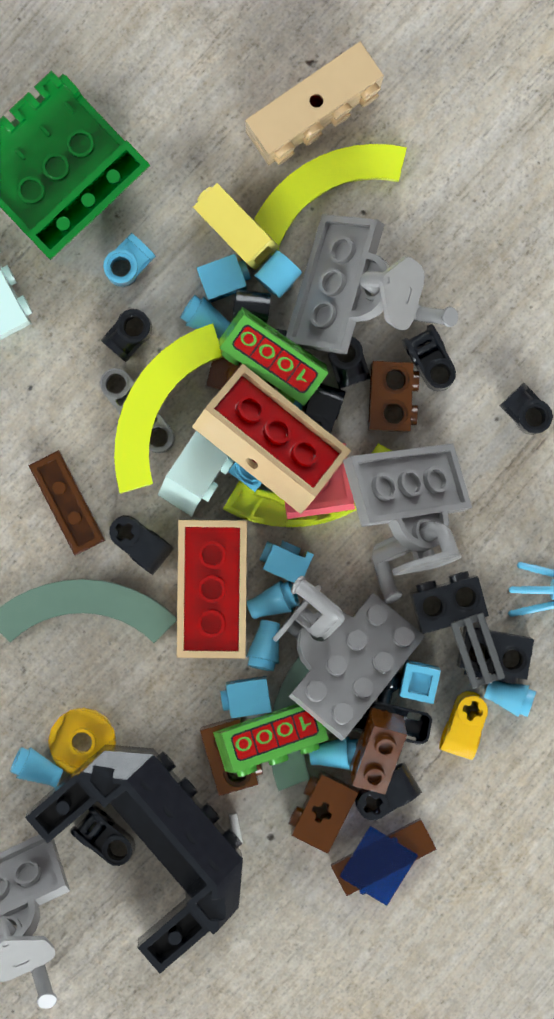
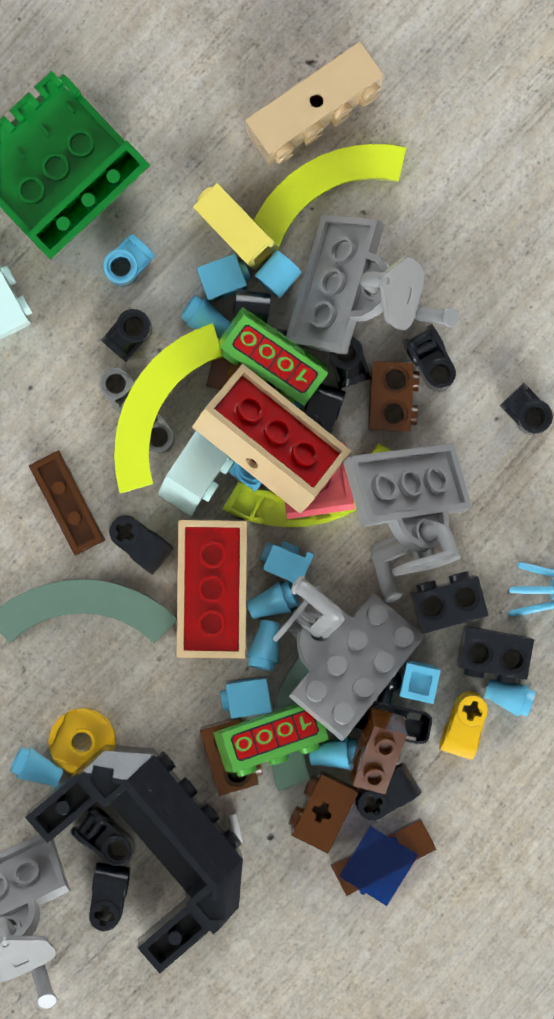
dark grey tile [450,612,505,689] -> none
none -> black piece [89,862,131,931]

